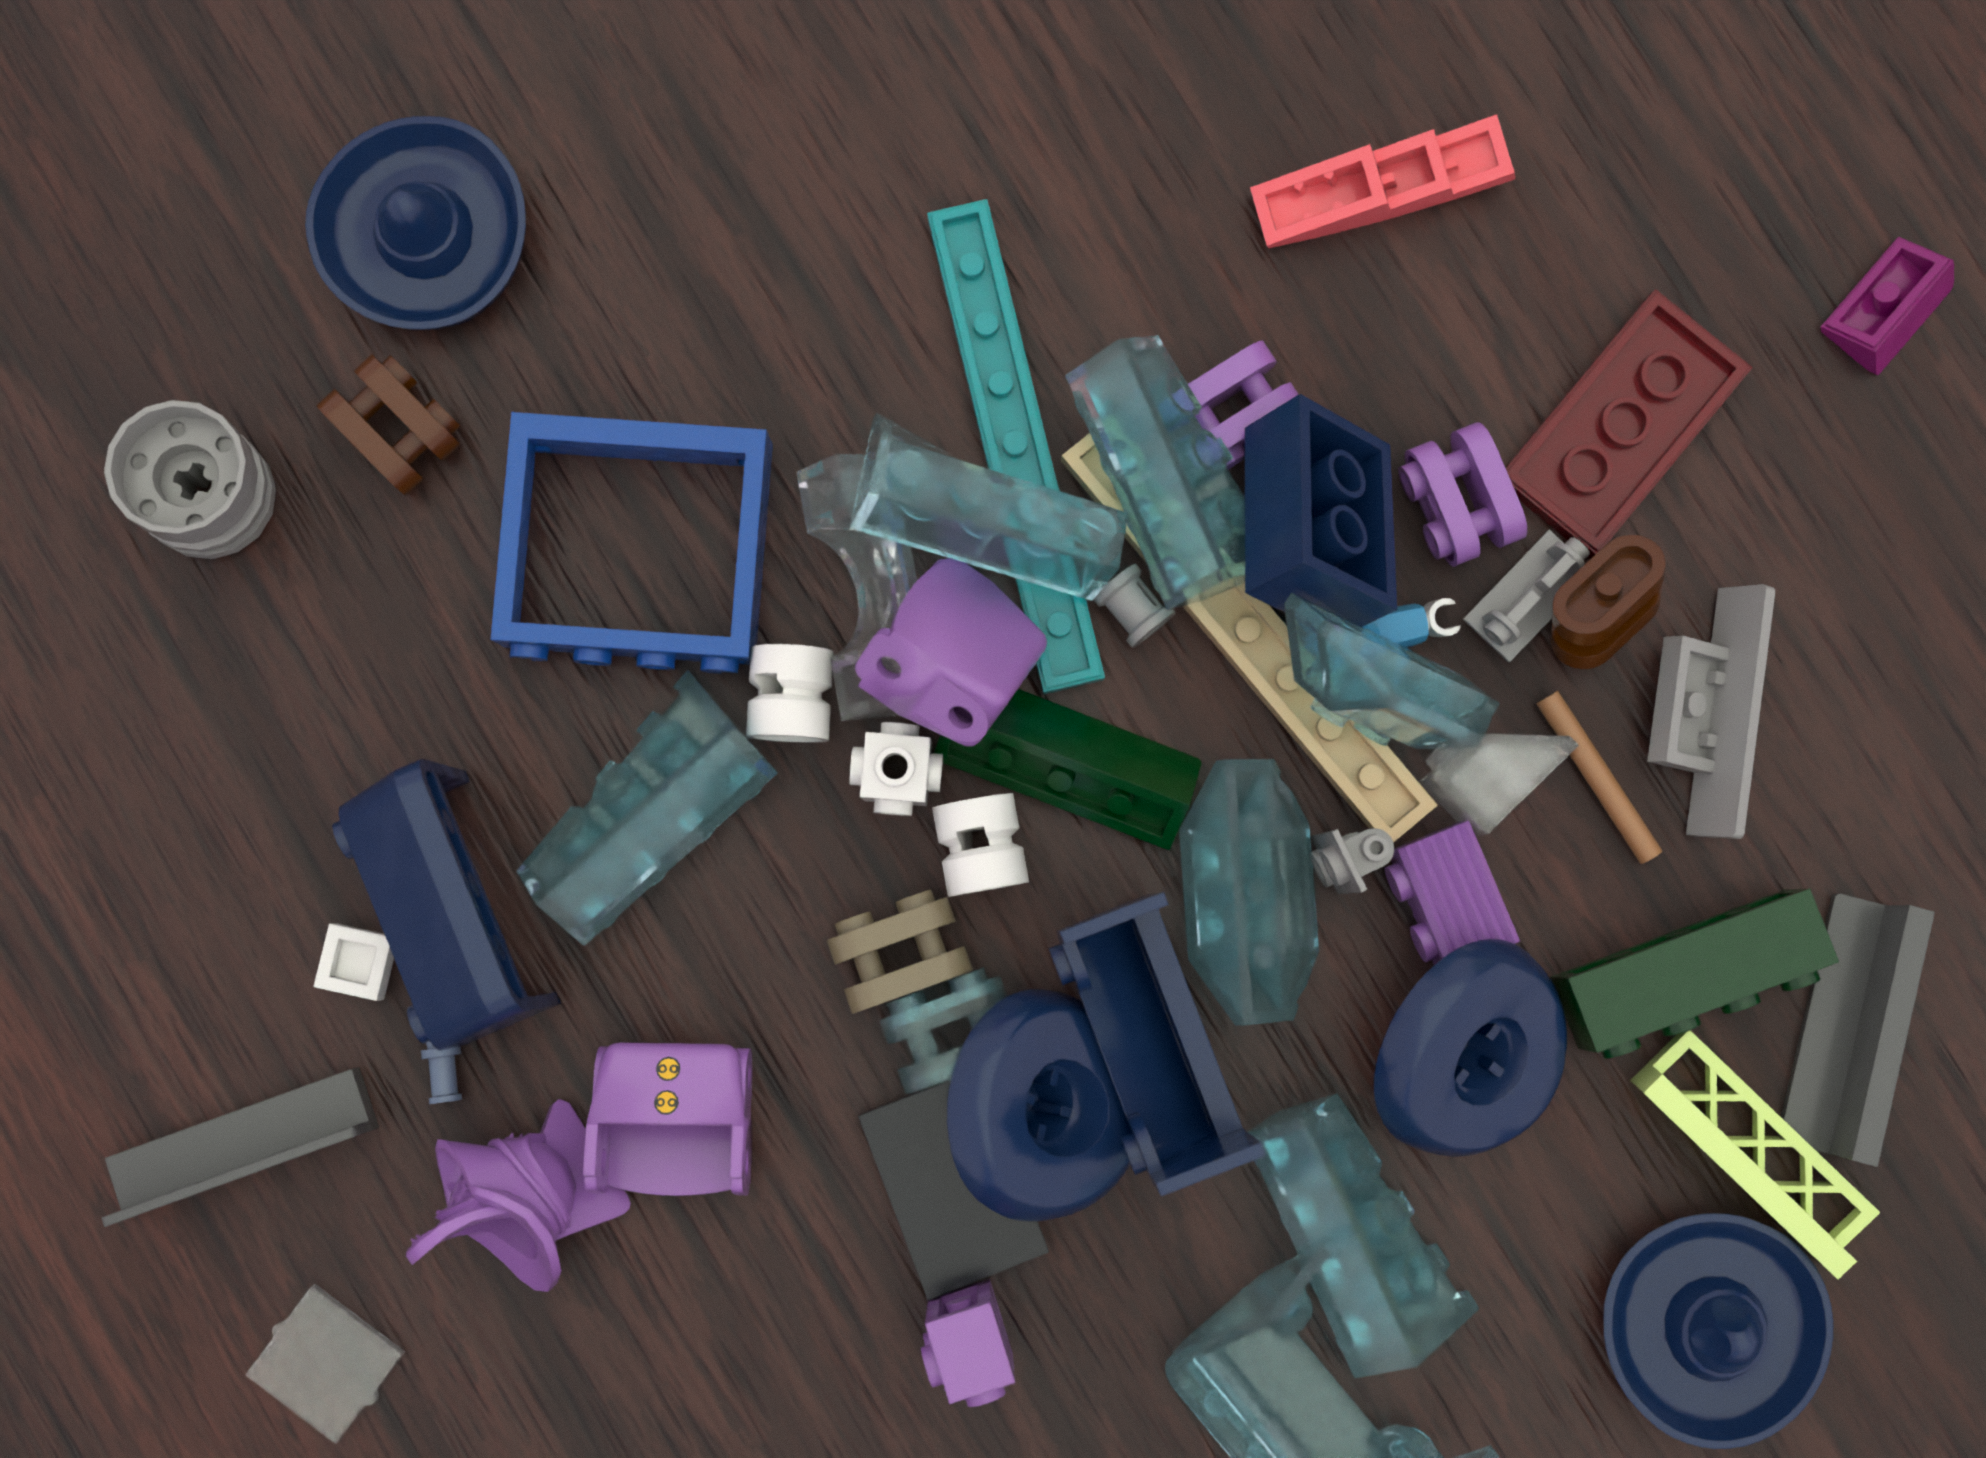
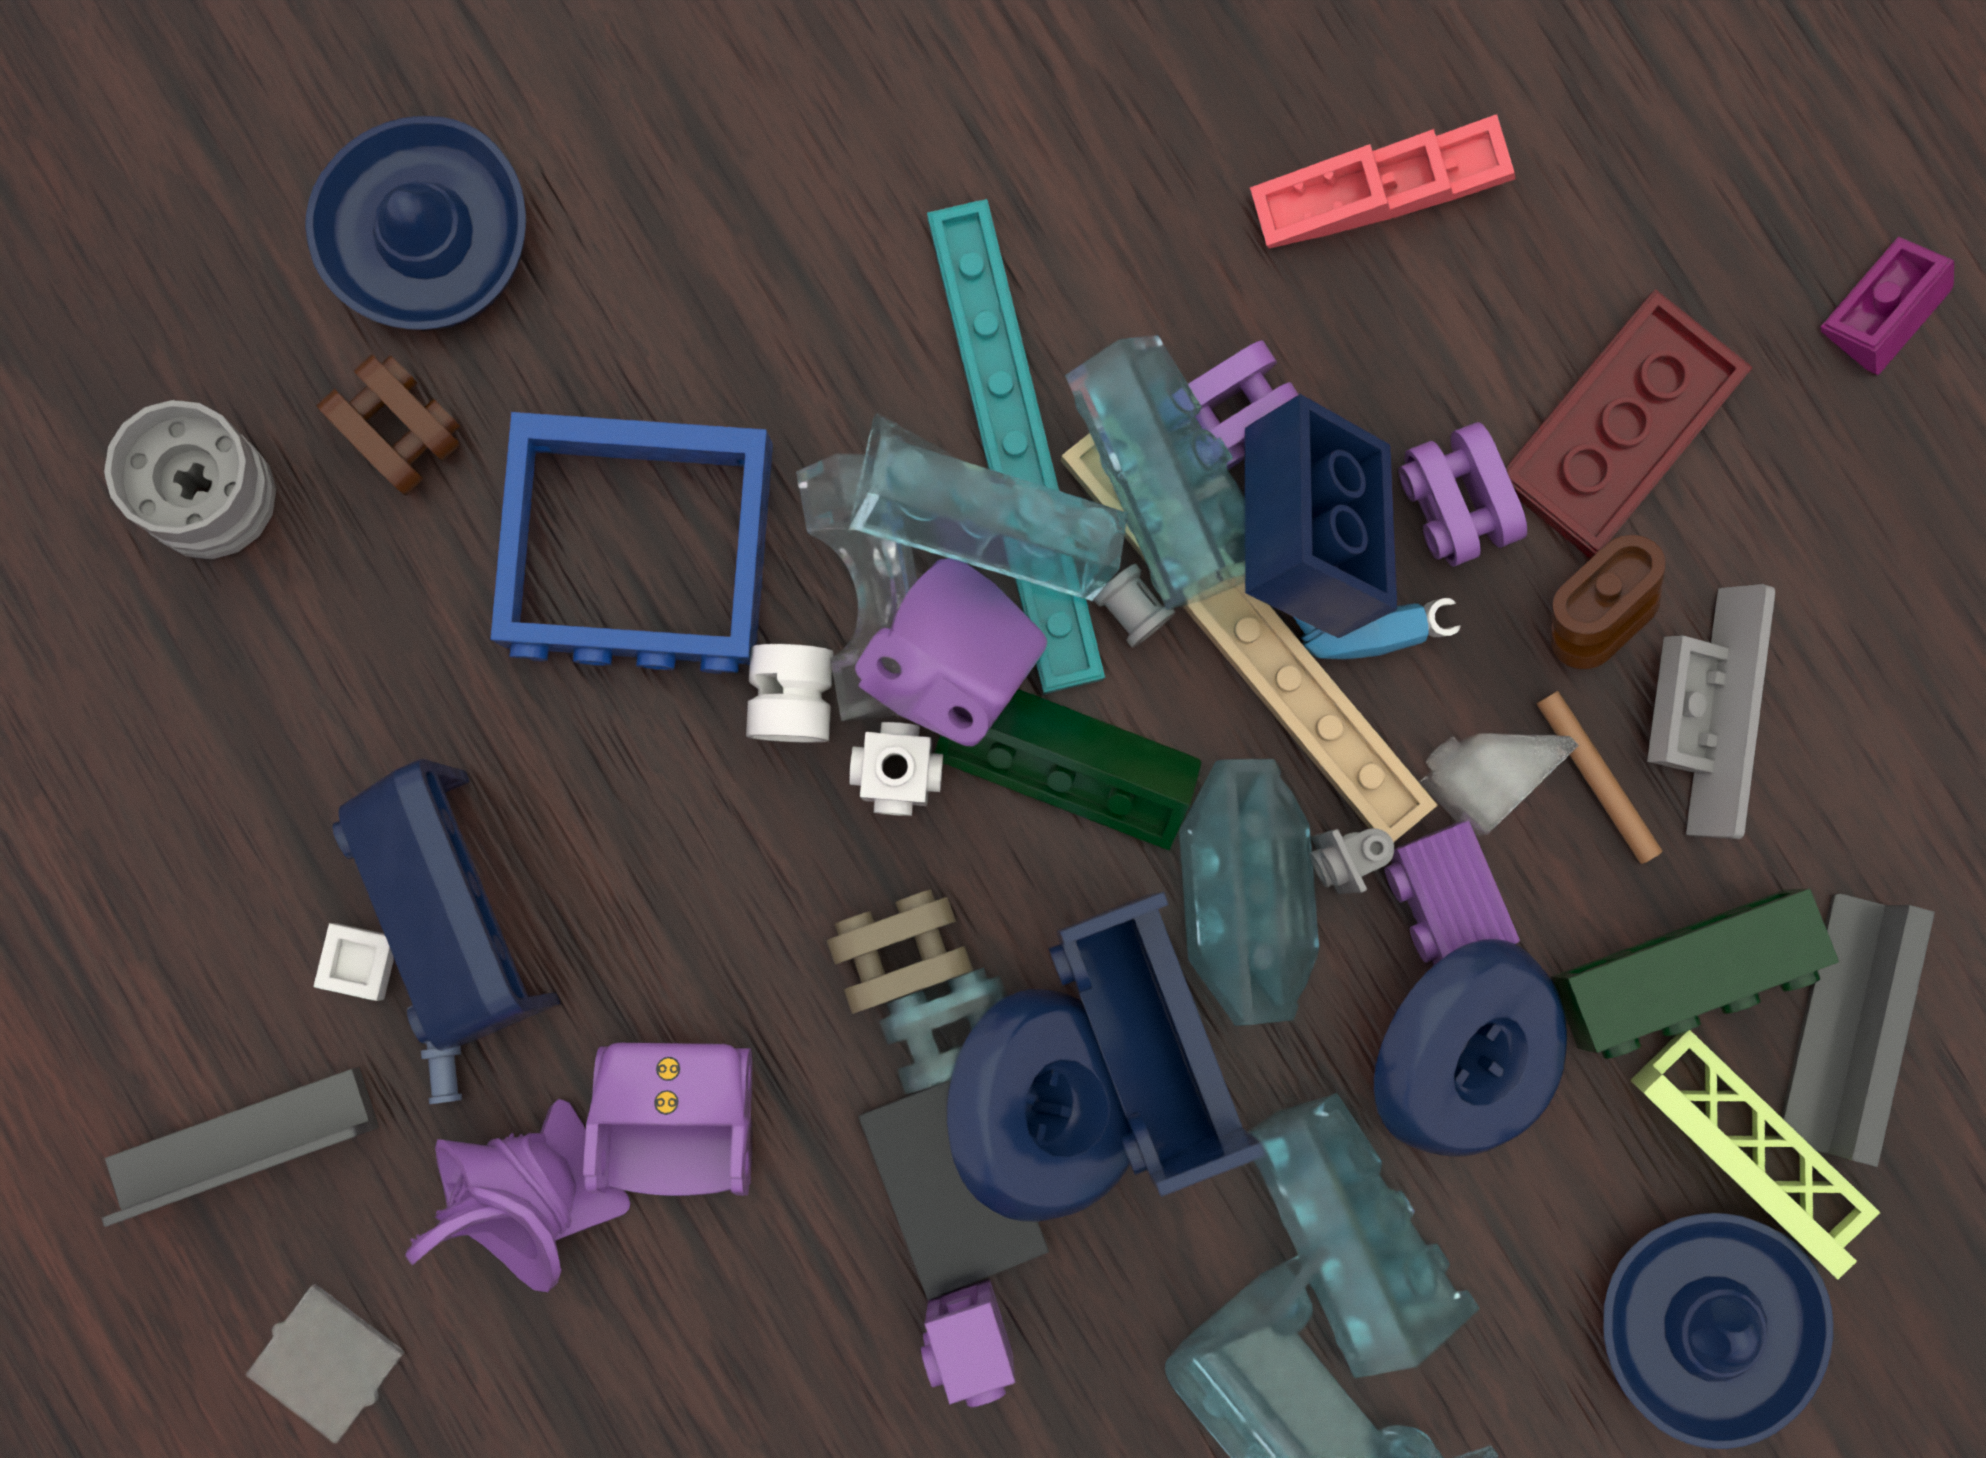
clear light blue wedge [516,670,778,946] -> none
white wheel [932,793,1029,897] -> none
clear light blue wedge [1284,592,1499,749] -> none
light grey hinge [1463,530,1590,663] -> none

